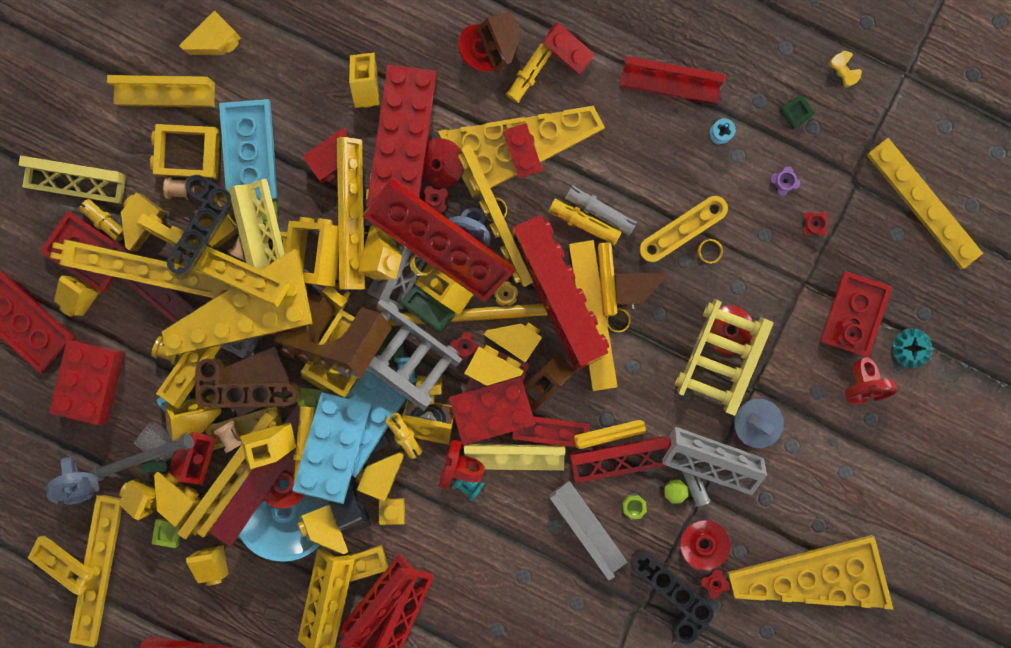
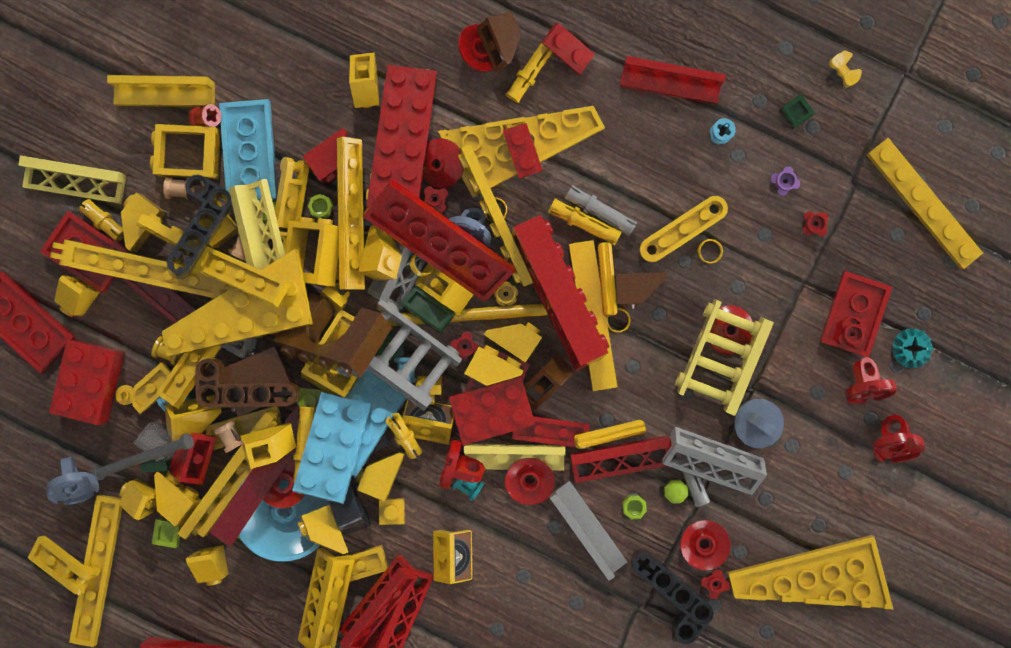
yellow slope [179,10,241,55] -> none
none -> yellow hinge [115,362,171,414]
none -> red bush [189,104,221,127]
none -> yellow plate [275,157,309,228]
none -> lime tile [308,194,334,219]
none -> yellow panel [433,530,472,584]
none -> red dish [505,458,555,505]
none -> red tile [872,415,925,463]

